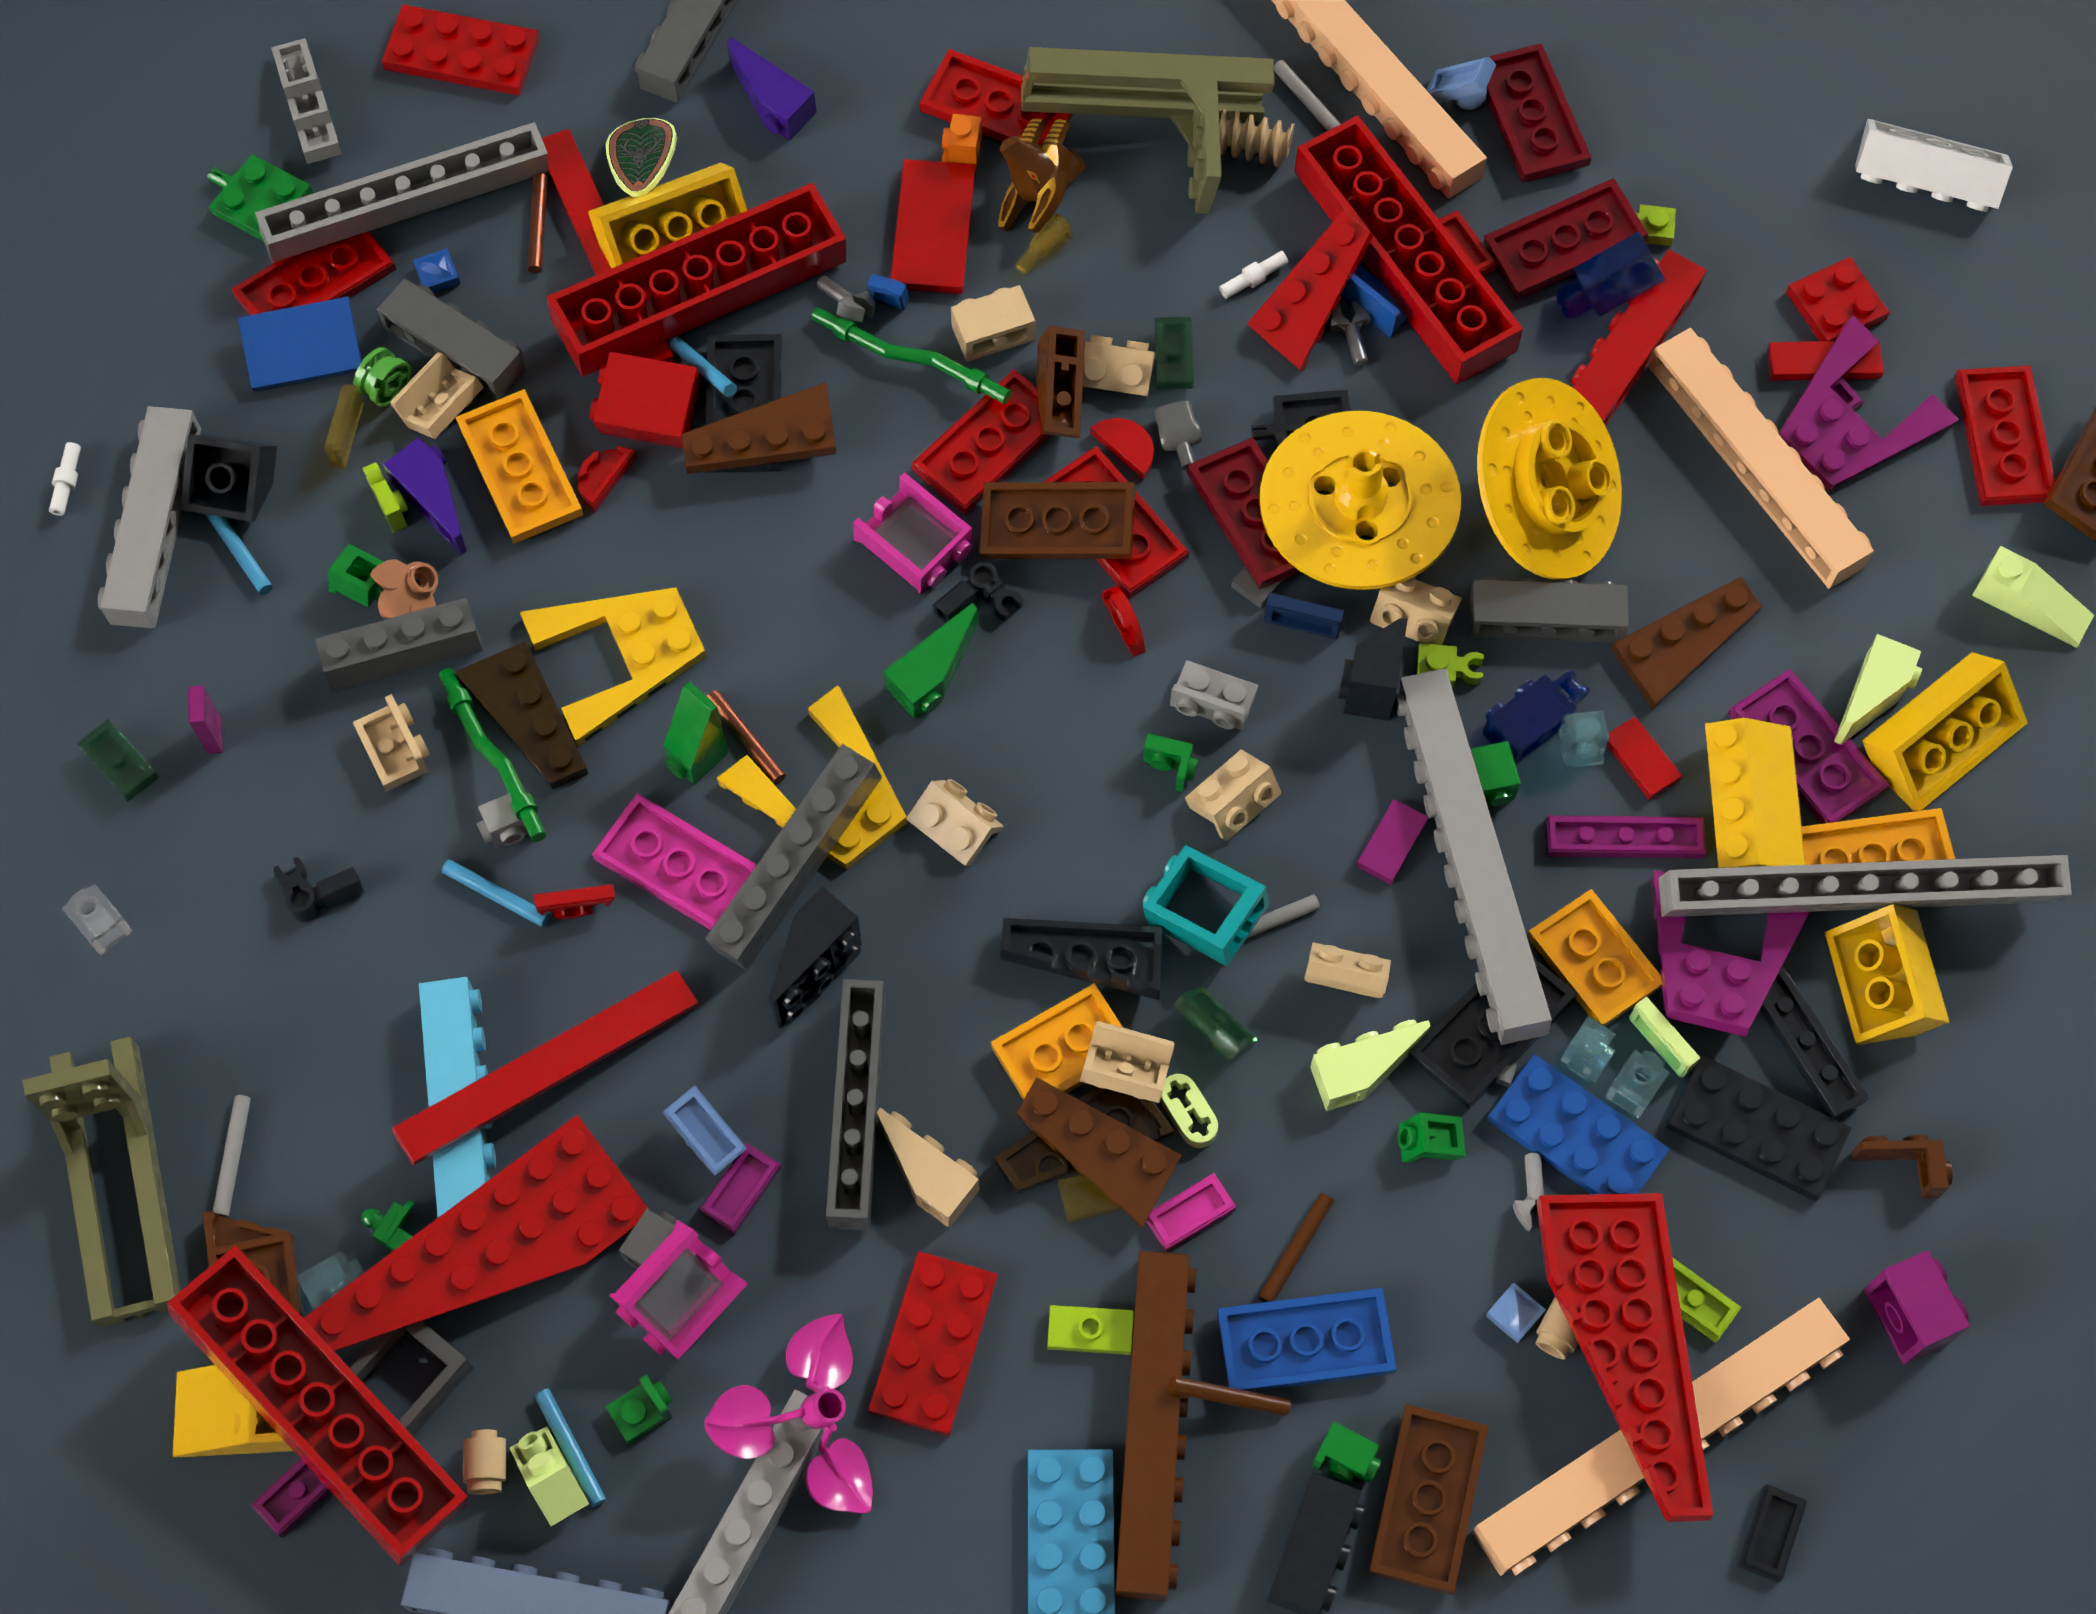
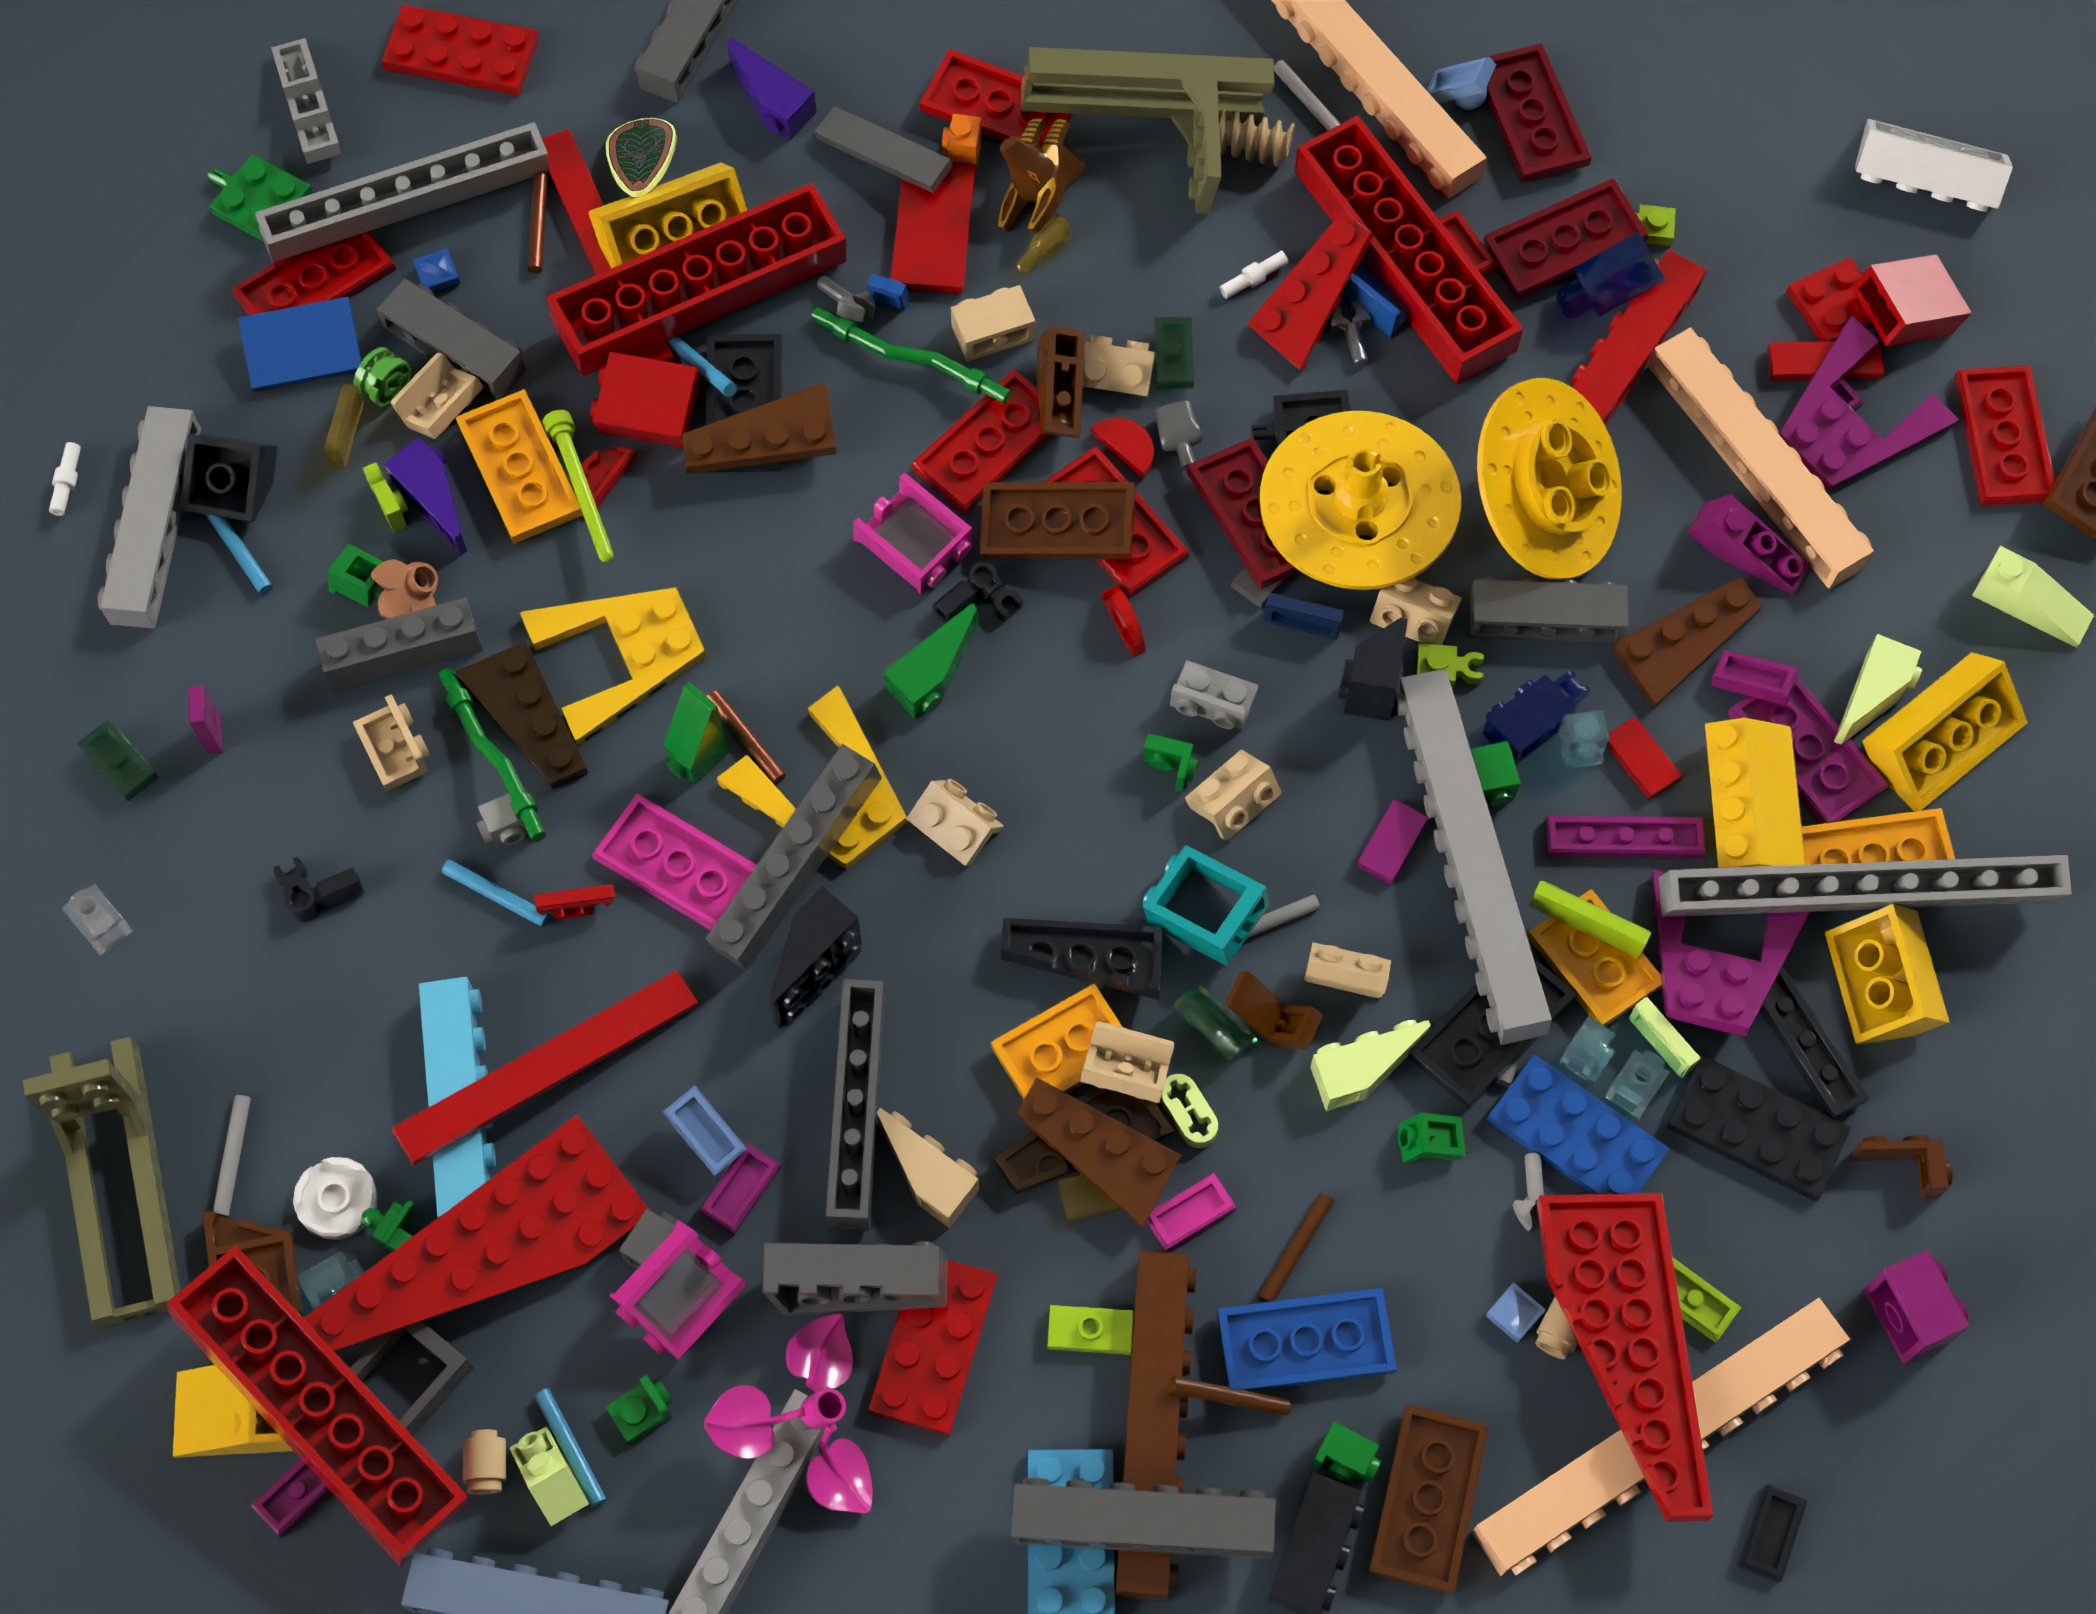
none -> white tile [293,1157,378,1240]
none -> lime piece [542,410,614,563]
none -> dark grey wedge [763,1241,948,1316]
none -> dark grey tile [814,106,953,193]
none -> dark grey brick [1011,1478,1276,1559]
none -> reddish brown bracket [1226,971,1323,1050]
none -> lime tile [1529,881,1651,958]
none -> magenta slope [1687,494,1810,594]
none -> magenta tile [1711,650,1799,706]
none -> brick [1851,254,1972,347]

